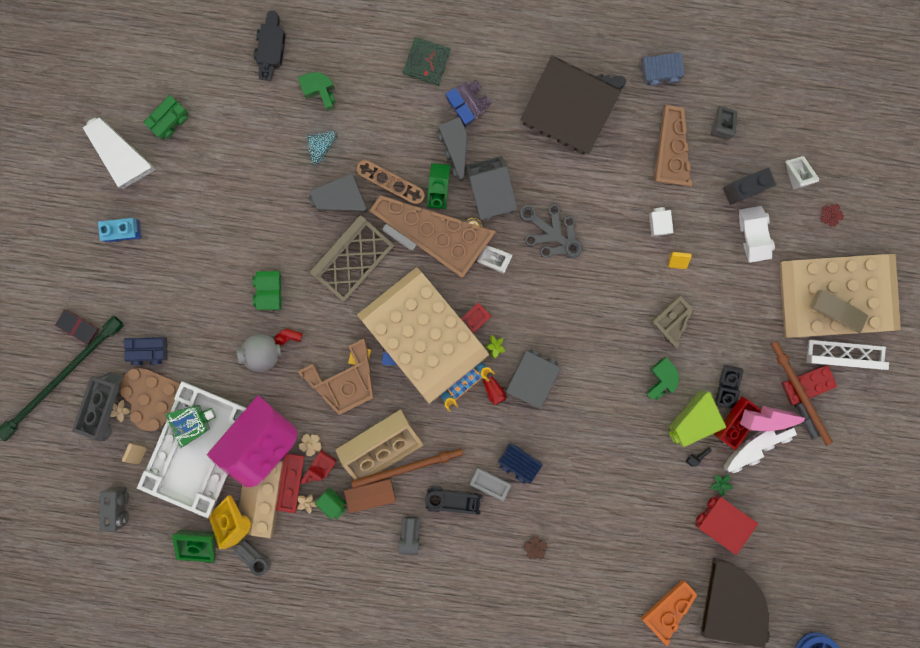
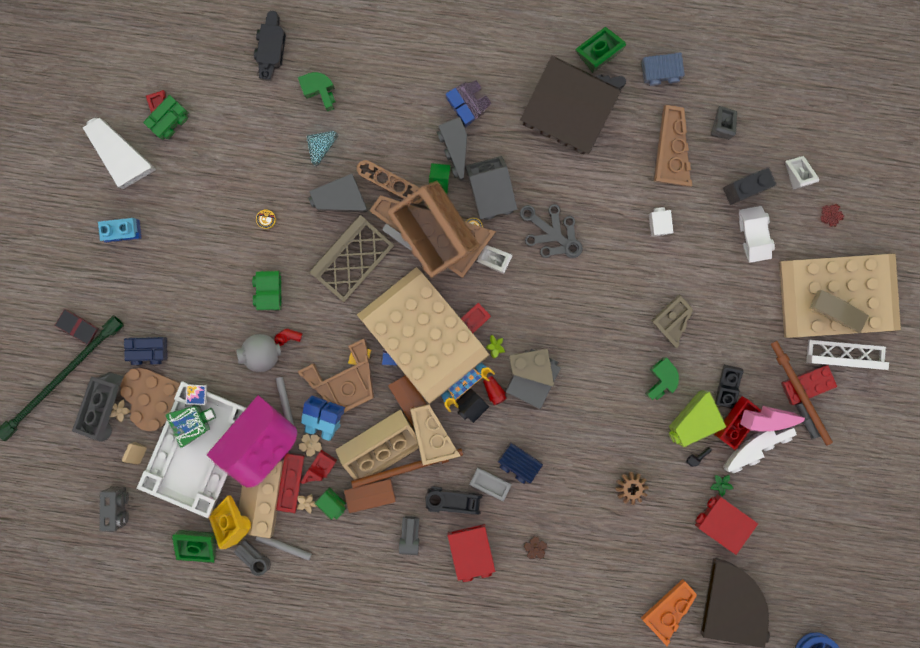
clear green tile [403,37,451,86] -> none
yellow slope [668,252,692,269] -> none
none -> red tile [146,90,166,113]
none -> tile [186,385,207,405]
none -> tile [256,209,276,229]
none -> light grey bar [256,536,312,561]
none -> light grey bar [275,377,294,425]
none -> hips [301,396,345,441]
none -> medium nougat hose [388,181,480,277]
none -> dark orange piece [388,375,426,427]
none -> tan wing [410,404,460,465]
none -> red panel [447,524,495,582]
none -> black brick [457,388,490,423]
none -> dark tan wing [509,349,554,386]
none -> green slope [575,26,626,73]
none -> medium nougat gear [615,472,649,505]

